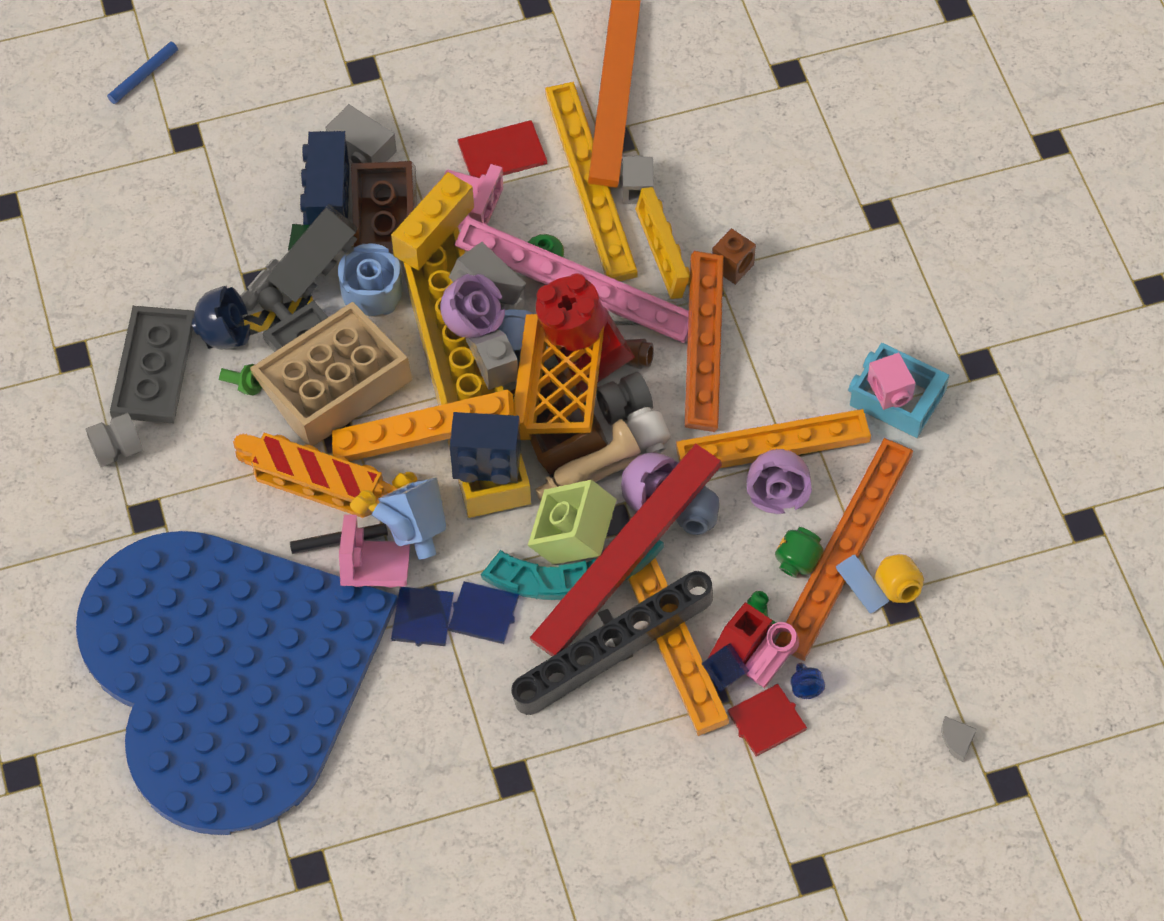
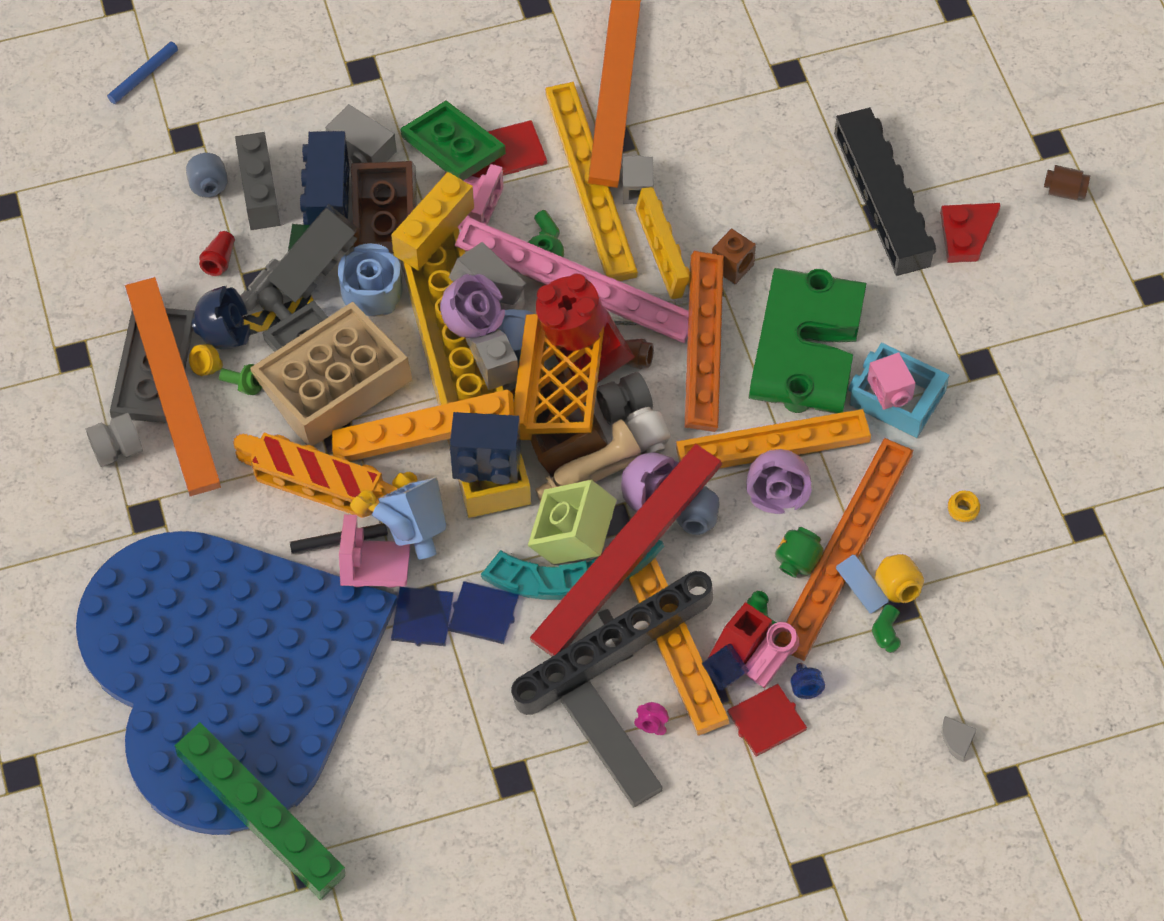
none -> orange tile [125,277,221,496]
none -> green brick [174,722,345,900]
none -> sand blue head [186,152,228,198]
none -> yellow tile [189,344,223,376]
none -> red cone [199,231,235,276]
none -> dark grey brick [235,132,281,230]
none -> green plate [401,100,506,181]
none -> green arm [534,210,560,238]
none -> dark grey tile [561,681,663,808]
none -> dark pink plate [634,702,669,735]
none -> green connector [749,268,866,414]
none -> black brick [834,107,936,276]
none -> green arm [872,605,901,653]
none -> red wing [940,203,1000,263]
none -> yellow plate [947,490,980,522]
none -> reddish brown brick [1044,165,1090,201]

